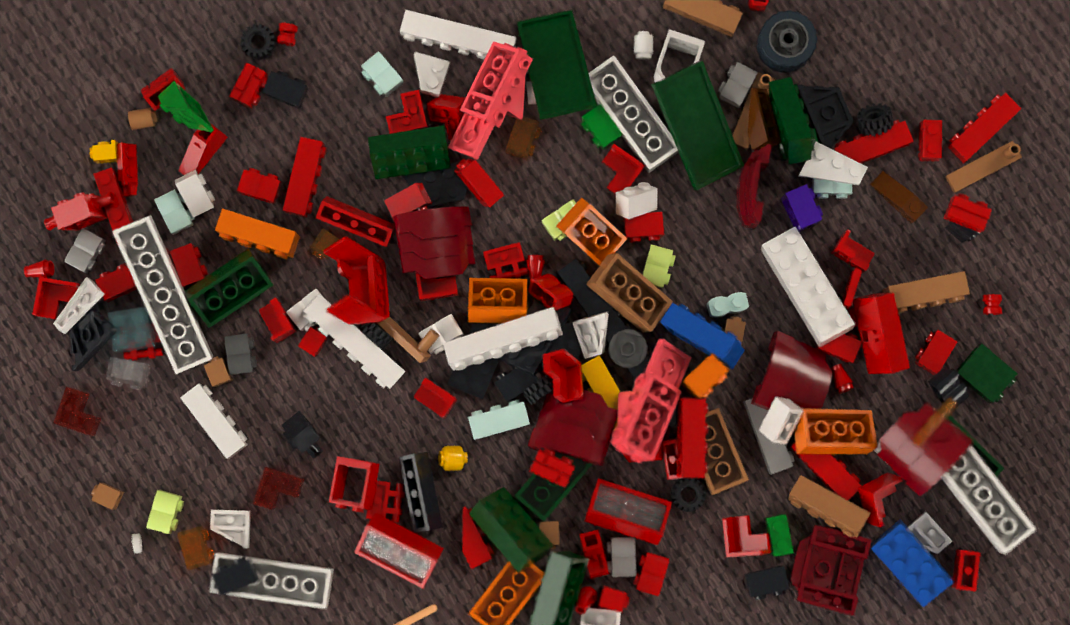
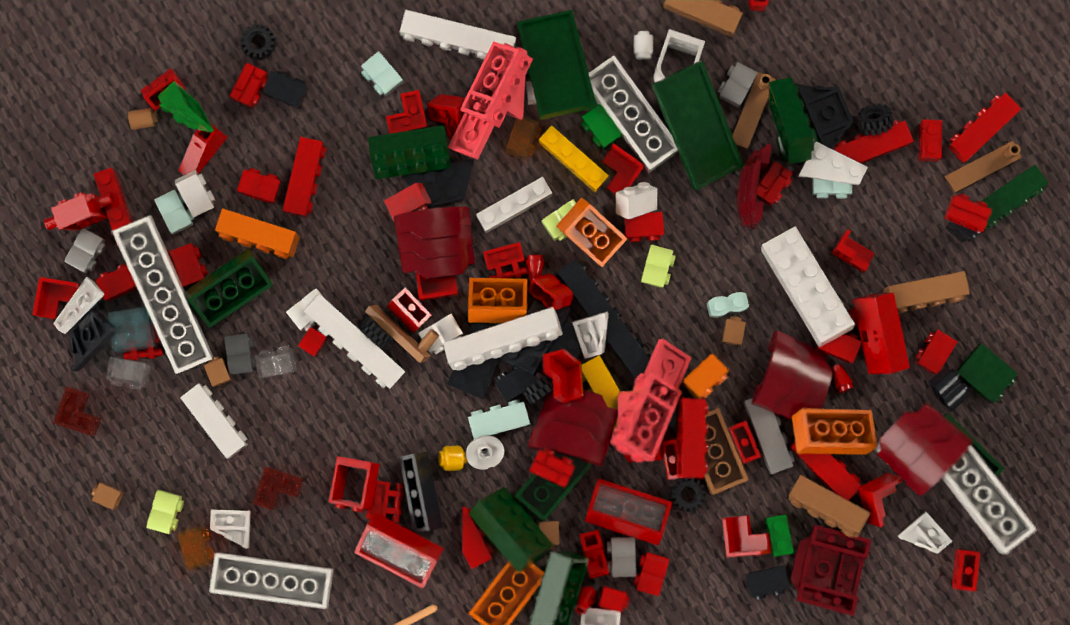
red cone [24,259,55,278] -> none
yellow brick [89,140,118,163] -> none
red hinge [117,143,138,197] -> none
white tile [132,534,142,554] -> none
black brick [212,556,260,596] -> none
red panel [259,297,297,343] -> none
red wheel [276,23,298,46] -> none
black brick [282,410,323,459] -> none
clear orange brick [310,229,339,260] -> none
red brick [316,196,395,247] -> none
red windscreen [323,236,390,325] -> none
white wing [414,52,450,98] -> none
red panel [414,377,457,419] -> none
red window [454,158,504,208] -> none
medium nougat brick [586,253,673,333] -> none
dark grey tile [609,329,647,368] -> none
blue brick [660,303,745,370] -> none
reddish brown slope [748,88,781,150] -> none
wheel [757,10,817,73] -> none
white brick [759,397,803,444] -> none
dark purple brick [781,184,823,232] -> none
red tile [842,268,862,310] -> none
reddish brown slope [870,171,928,224] -> none
blue brick [871,519,953,607] -> none
clear orange axle [912,398,957,447] -> none
red wheel [982,294,1003,315] -> none
none -> clear brick [254,345,299,379]
none -> red brick [387,288,432,333]
none -> white dish [466,436,504,470]
none -> white brick [476,177,552,233]
none -> yellow brick [539,125,609,193]
none -> red brick [727,421,761,464]
none -> red brick [756,161,793,206]
none -> dark green brick [981,165,1049,231]

